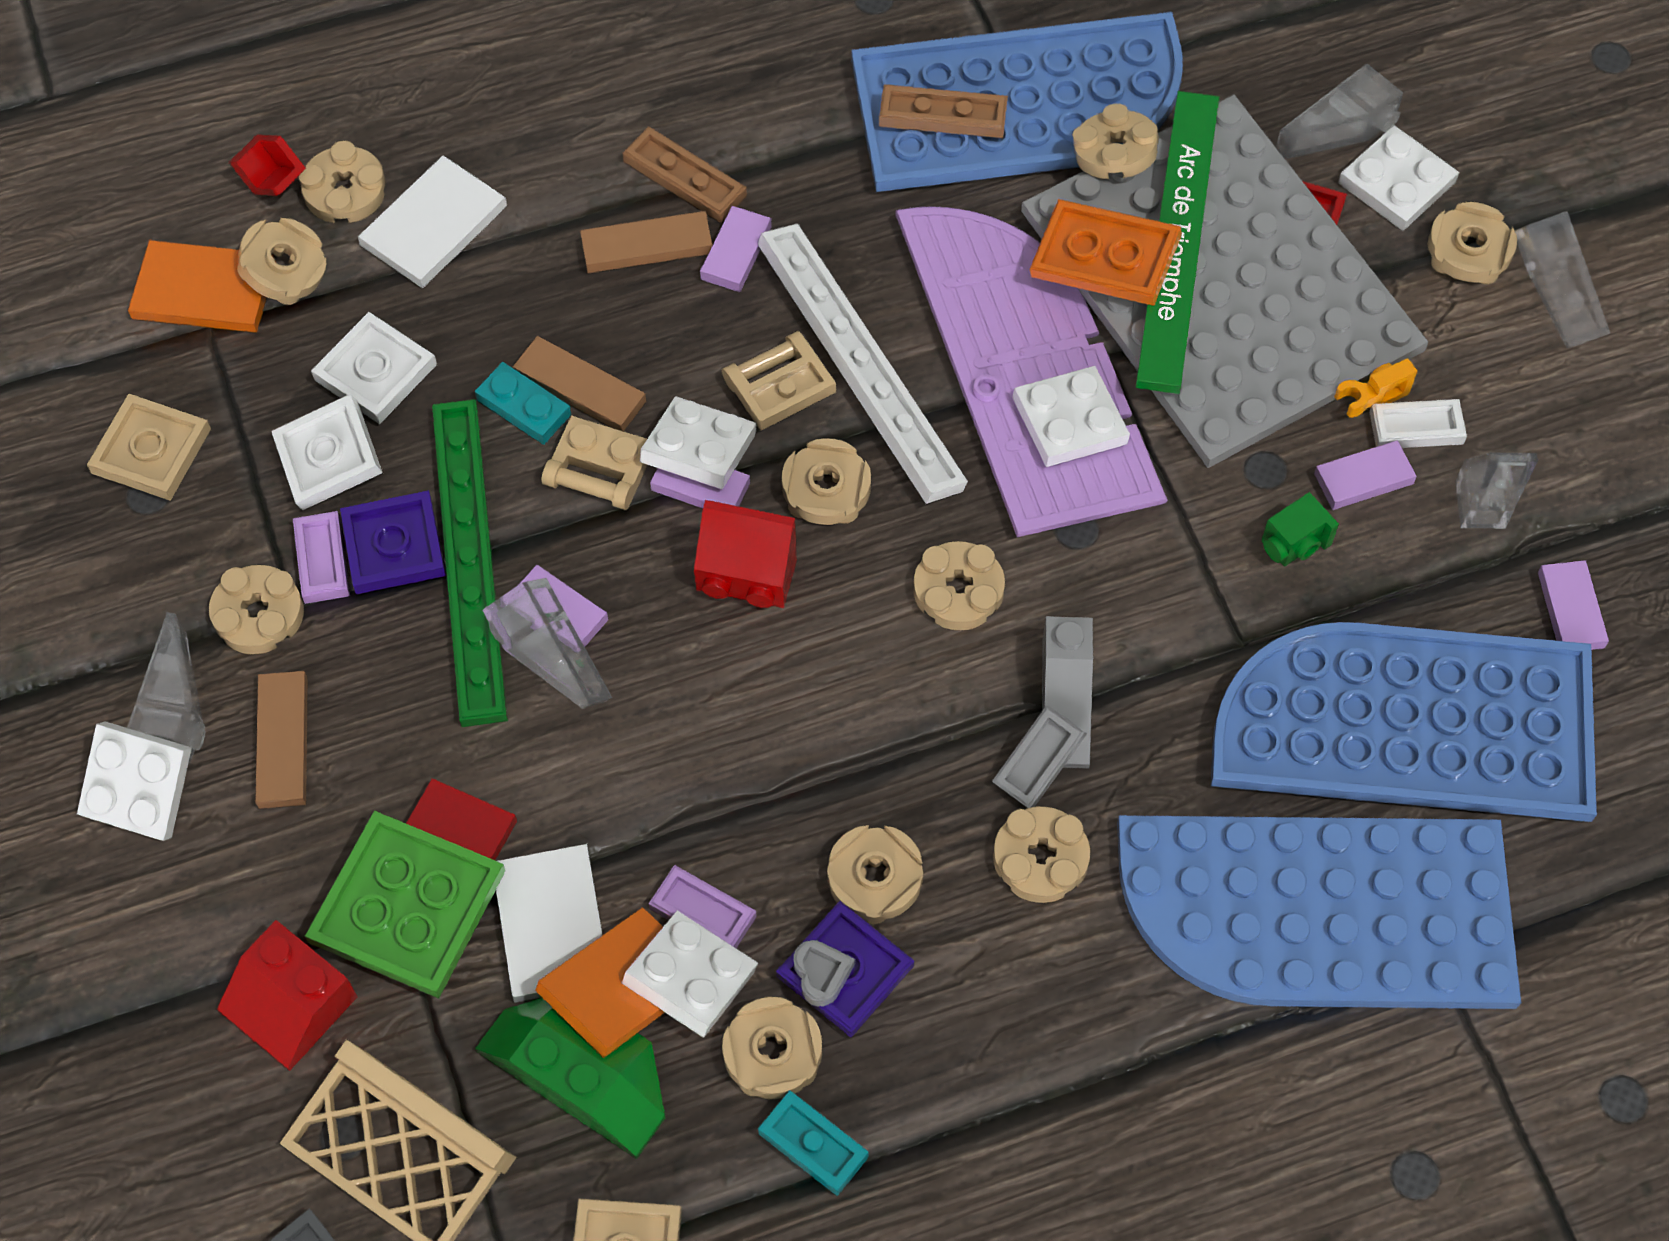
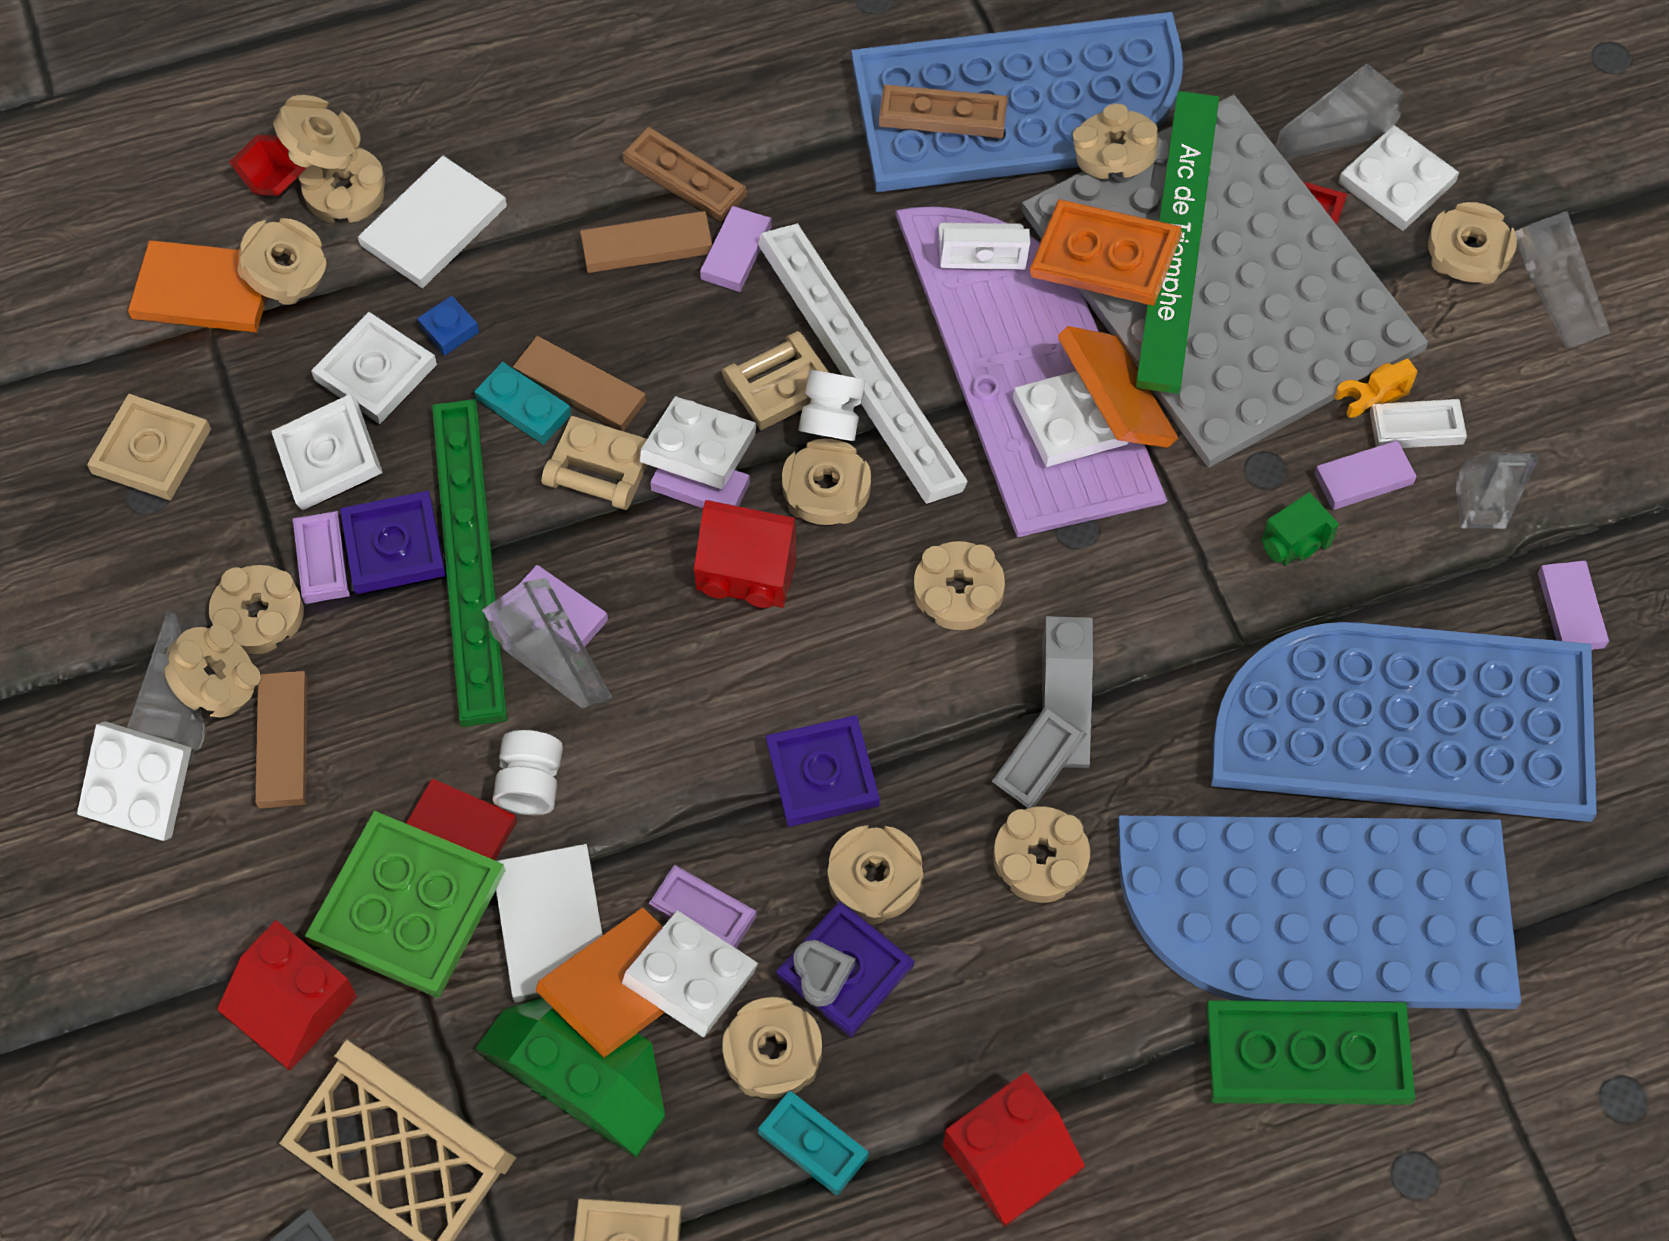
none -> tan plate [164,624,261,717]
none -> tan plate [273,95,360,169]
none -> blue plate [417,296,479,356]
none -> white wheel [492,730,563,816]
none -> dark purple plate [766,715,880,827]
none -> white wheel [798,369,866,441]
none -> white panel [938,223,1030,269]
none -> red slope [943,1072,1085,1227]
none -> orange tile [1057,326,1179,448]
none -> green plate [1206,1001,1415,1105]

